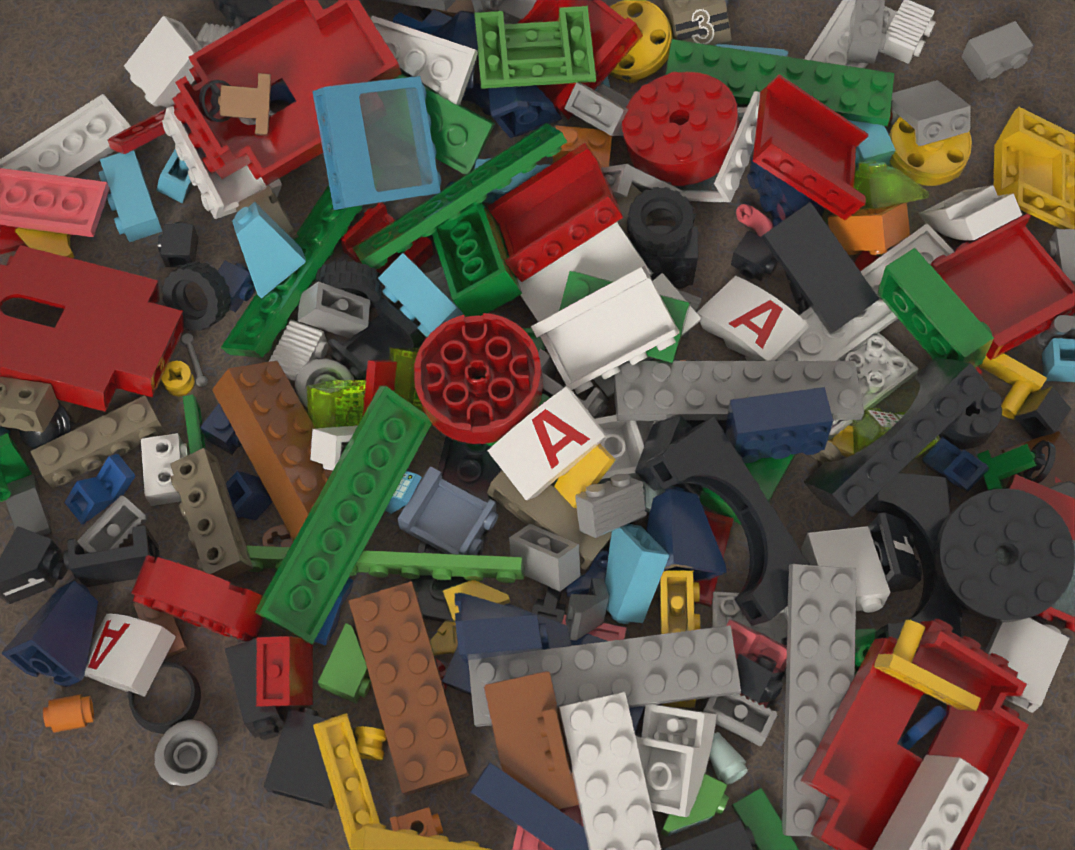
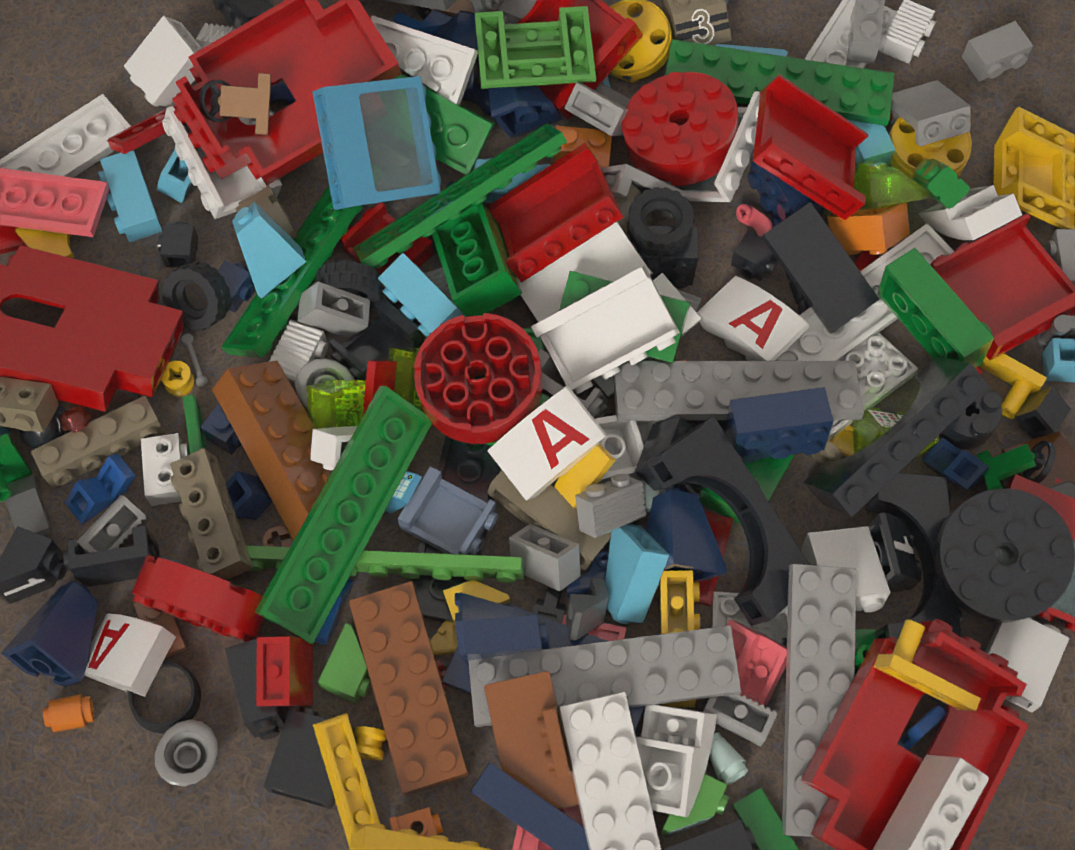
black brick [736,653,785,703] -> none
none -> clear red plate [60,405,92,433]
none -> green brick [912,158,970,209]

